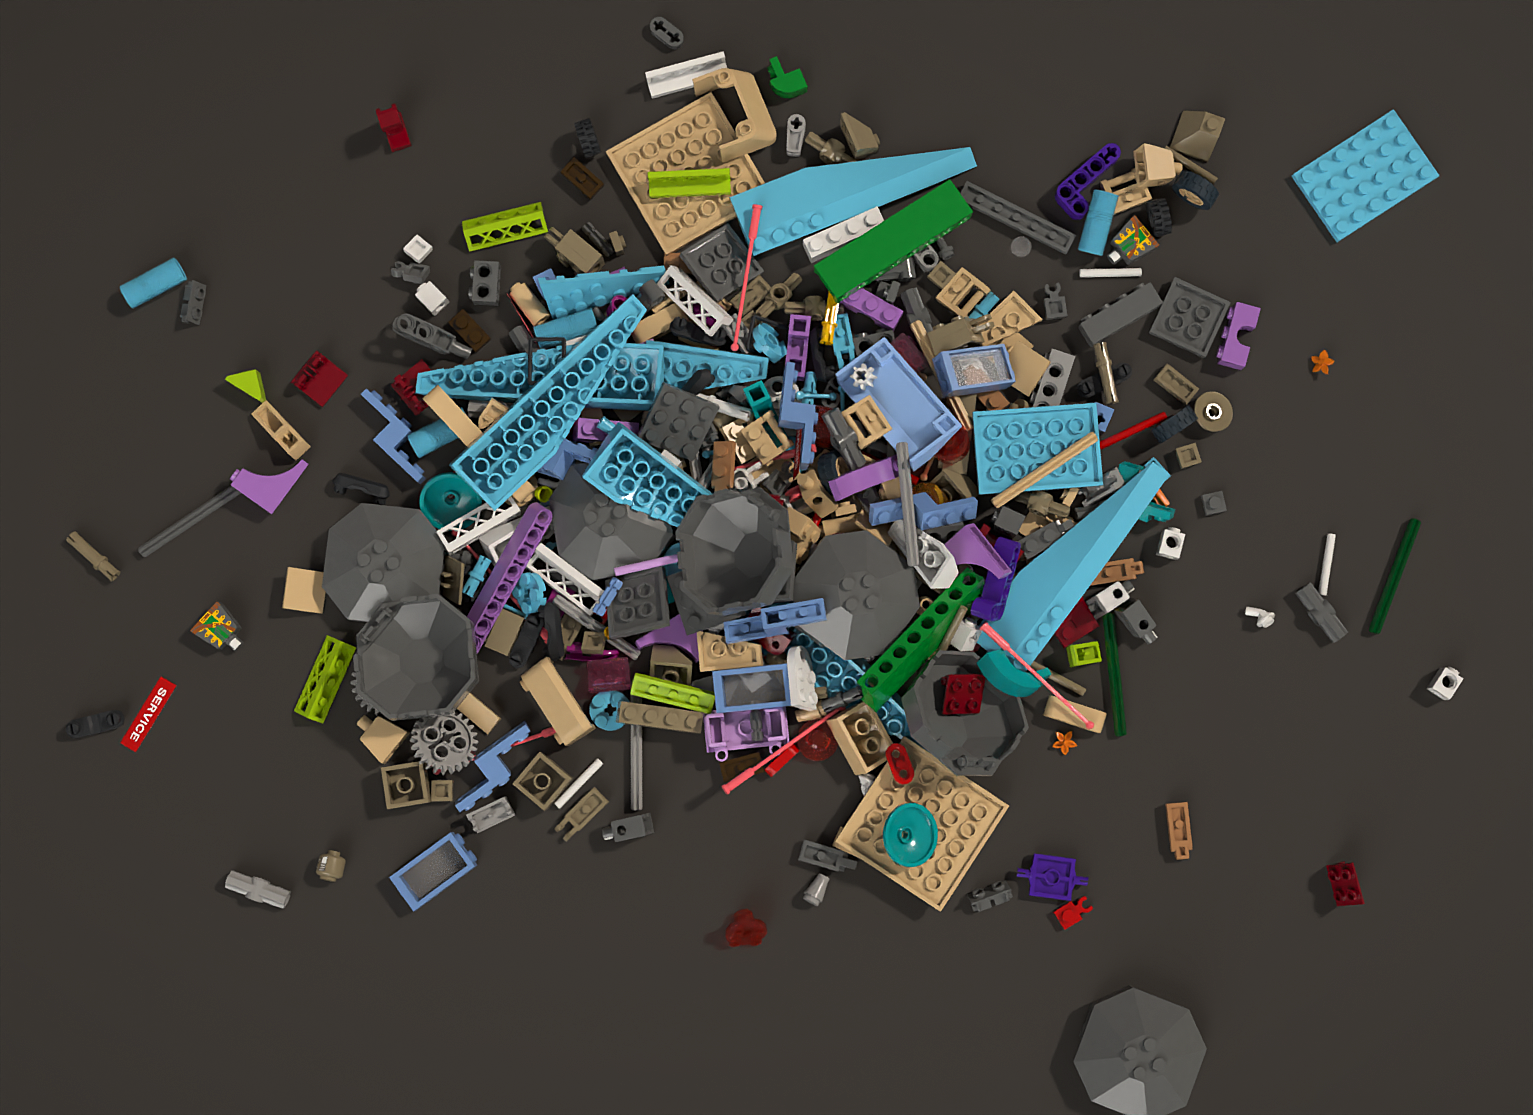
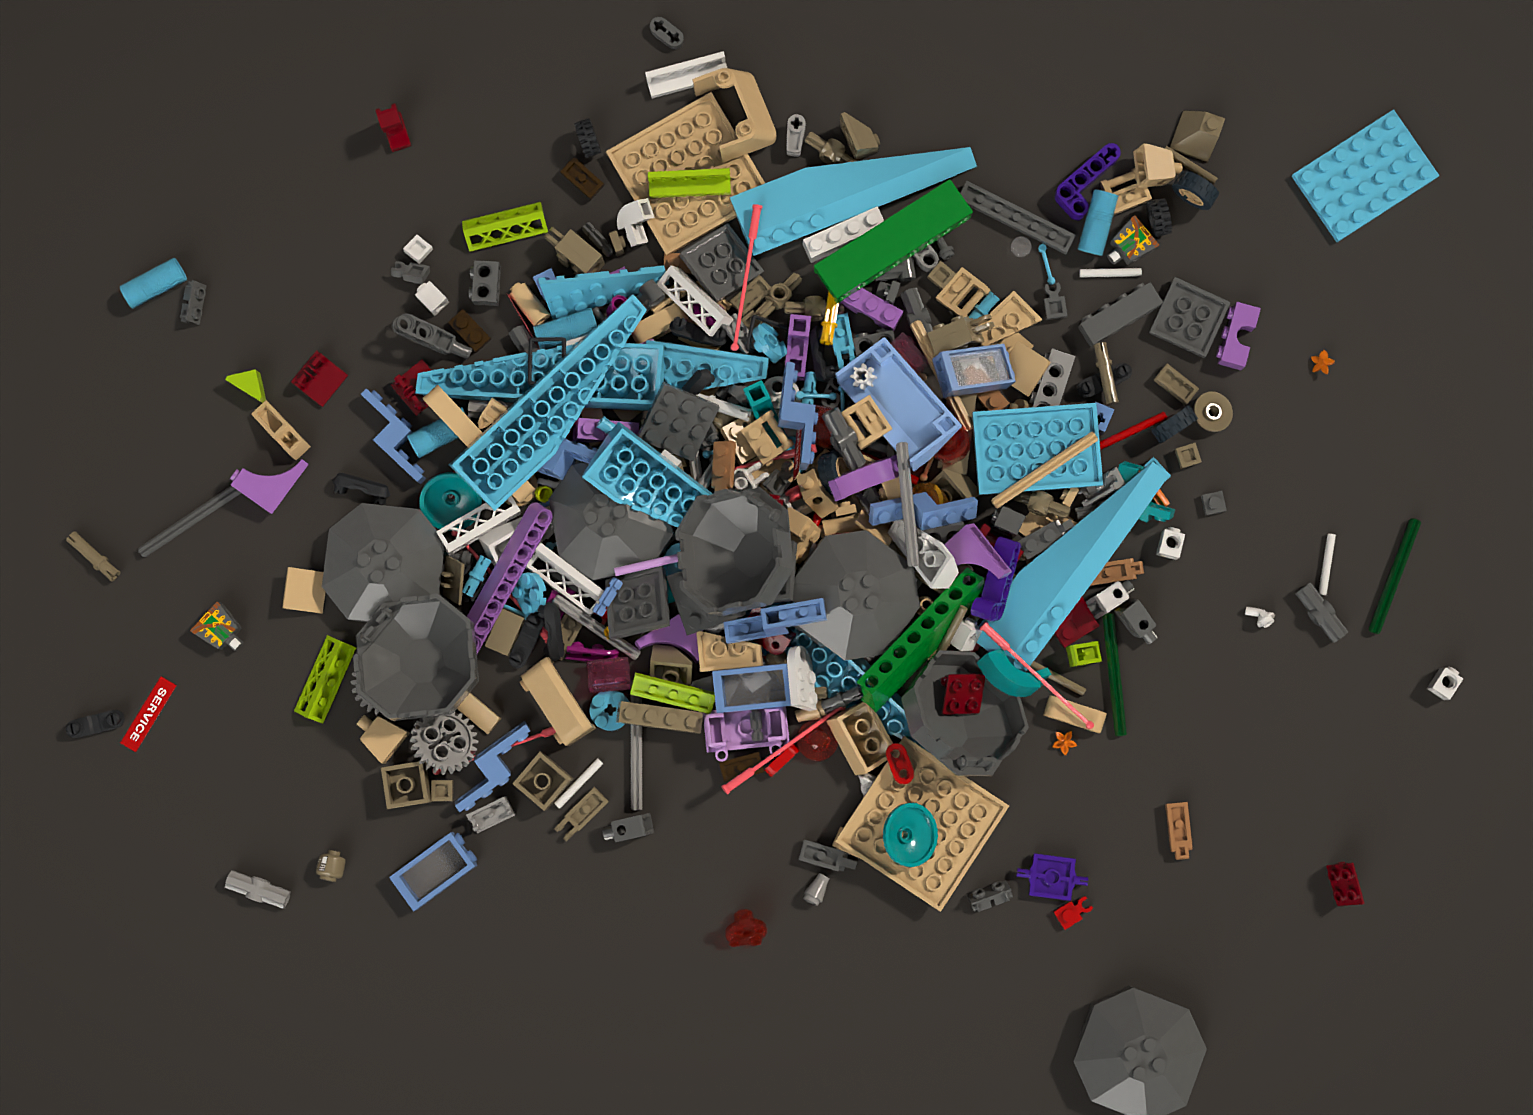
dark tan plate [581,631,606,655] -> none
green brick [767,56,808,98] -> none
none -> white brick [617,198,655,247]
none -> medium azure hinge [1038,244,1055,285]

